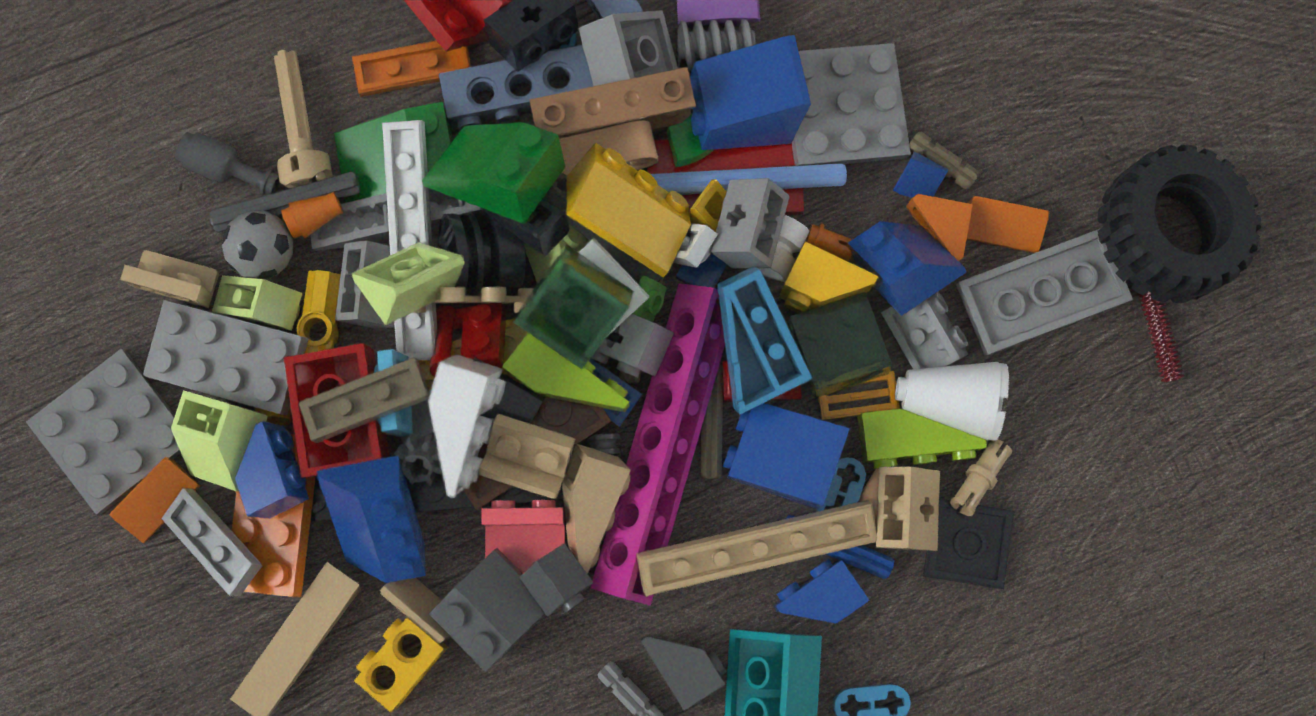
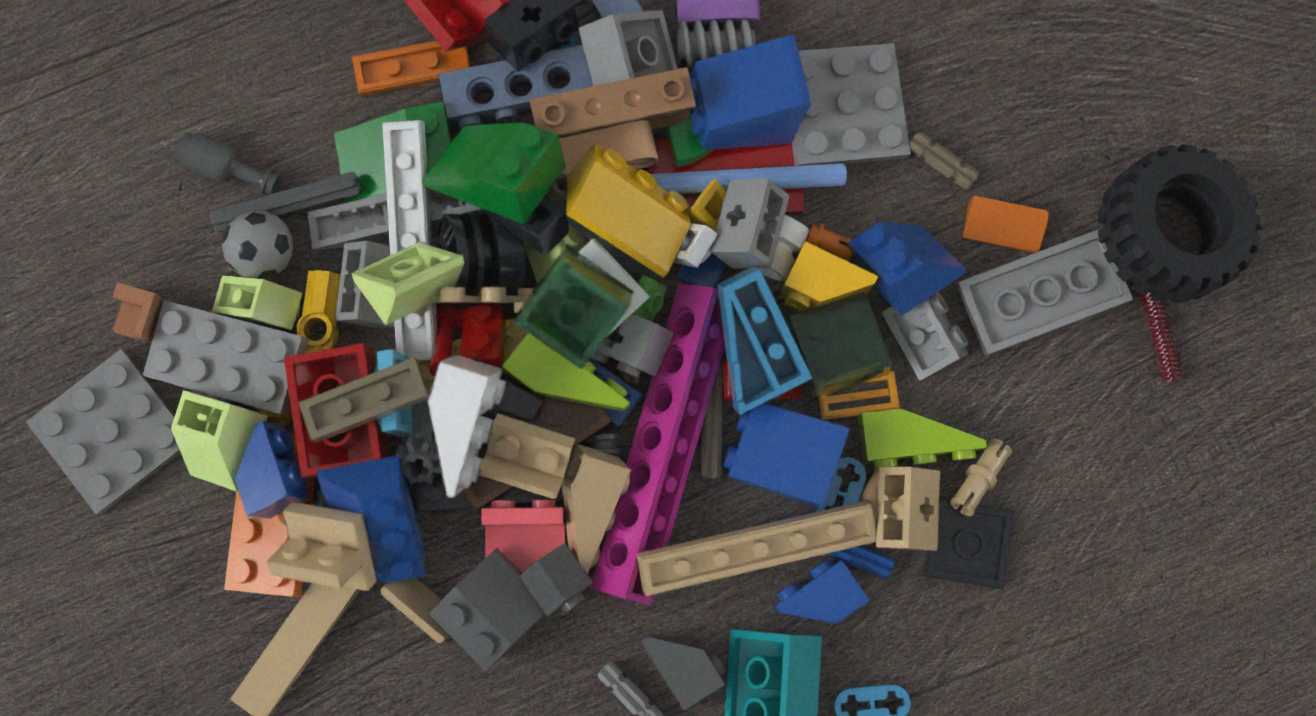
orange slope [109,457,201,543] -> none
tan bracket [120,250,219,308] -> none
light grey plate [161,488,262,597] -> none
tan piece [274,50,333,189] -> none
orange cone [281,192,344,239] -> none
yellow brick [354,617,448,712] -> none
blue slope [893,151,948,198] -> none
white cone [895,362,1009,441] -> none
orange slope [906,194,973,262] -> none
none -> nougat panel [112,282,166,343]
none -> tan bracket [267,502,376,591]

